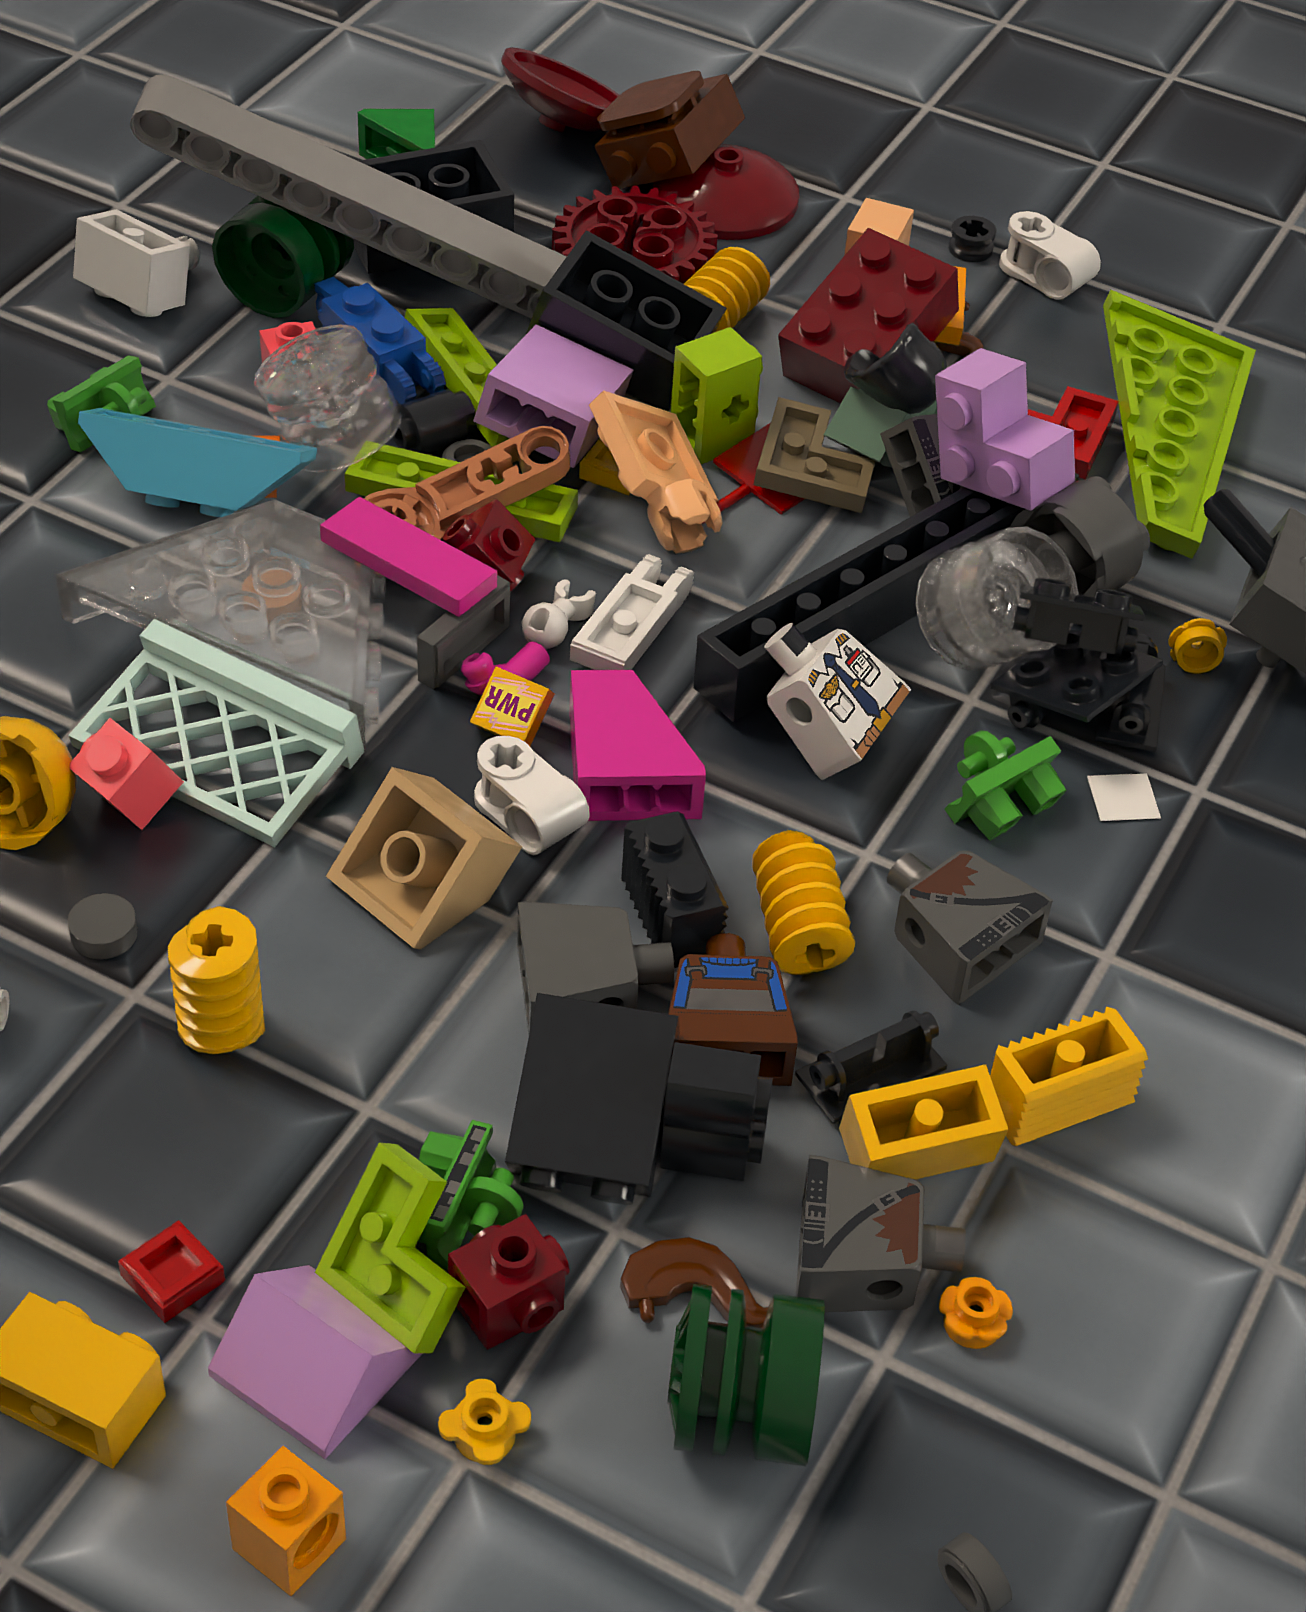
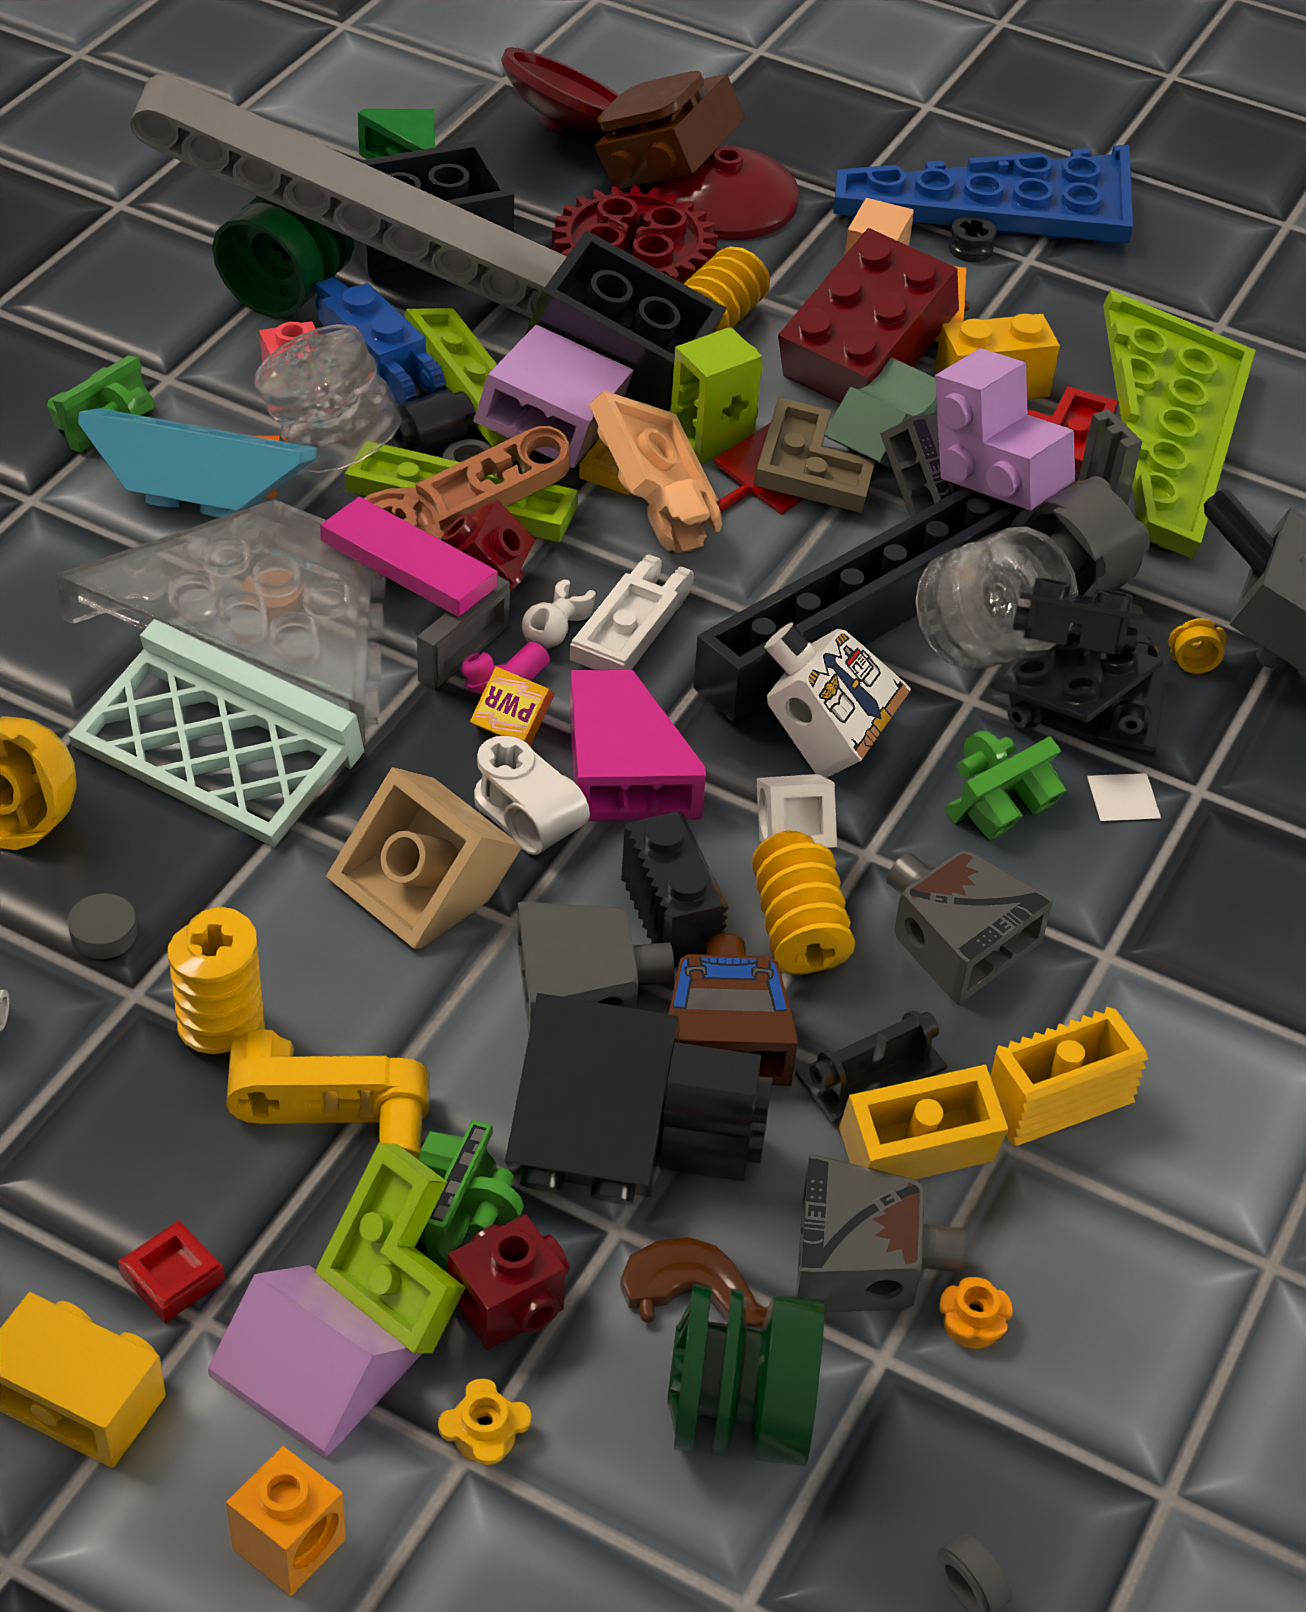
coral brick [70,718,184,830] -> none
white brick [73,209,200,317] -> none
black hair [844,323,947,414] -> none
white piece [999,211,1101,300] -> none
none -> yellow beam [226,1029,430,1160]
none -> white brick [757,774,837,848]
none -> blue wing [833,145,1133,244]
none -> yellow brick [934,314,1060,399]
none -> dark grey tile [1078,409,1143,505]

